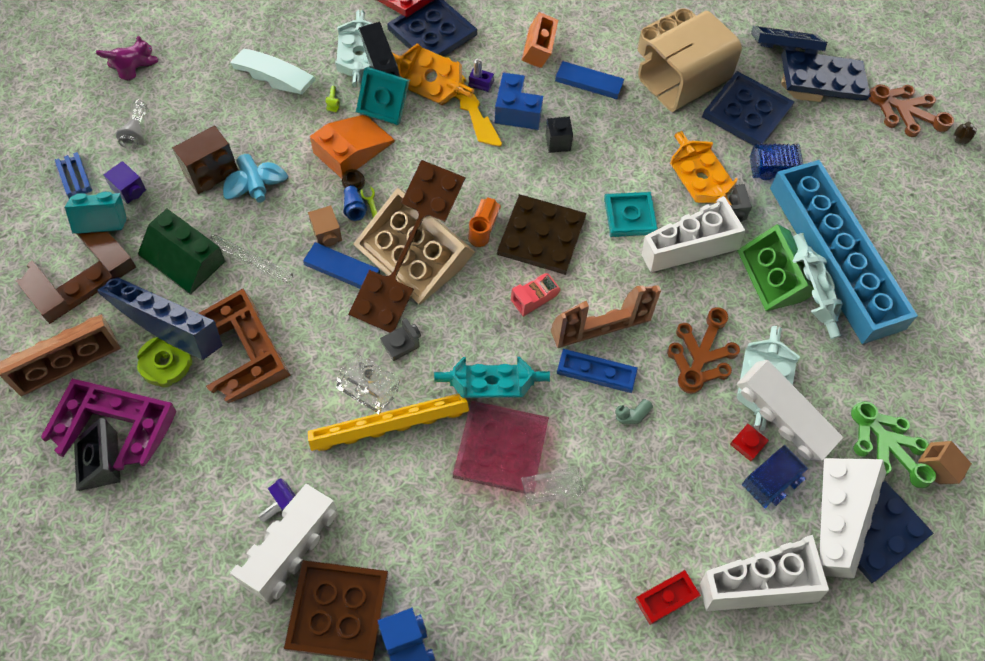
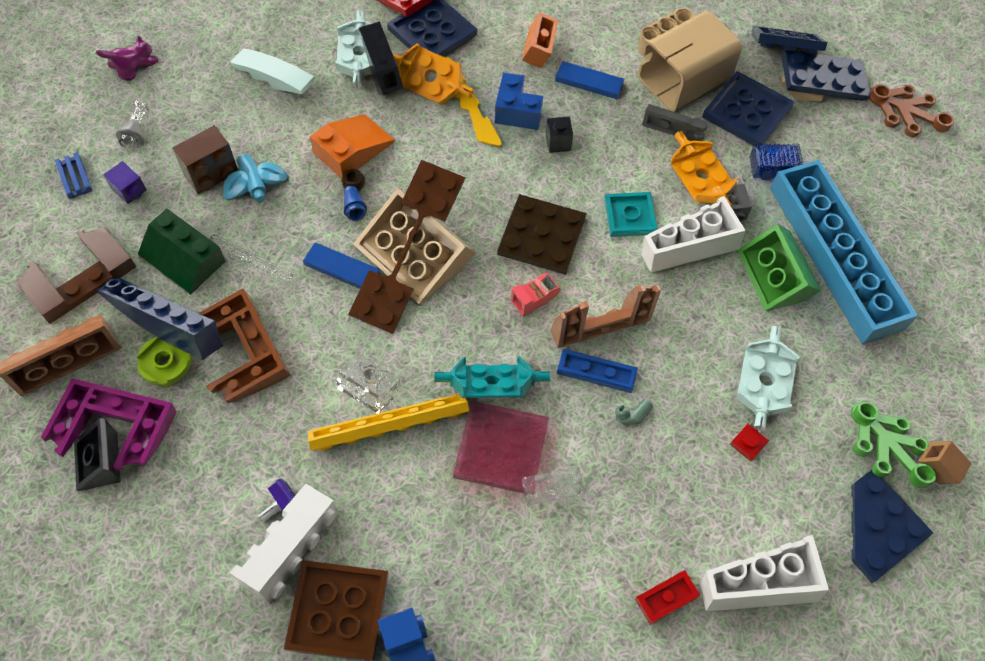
teal brick [64,192,127,234] -> none
medium nougat brick [308,205,342,247] -> none
lime hand [325,86,340,112] -> none
teal tile [356,67,410,125] -> none
lime hand [361,187,377,218] -> none
dark grey bracket [380,318,421,361] -> none
dark purple piece [468,59,494,92] -> none
orange piece [468,197,501,247] -> none
dark orange plant [667,307,740,394] -> none
white brick [736,360,843,461] -> none
clear blue brick [742,444,809,508] -> none
light aqua plate [793,233,843,339] -> none
white wedge [819,458,886,578] -> none
dark brown plate [954,122,977,144] -> none
none -> dark grey hinge [642,104,708,141]

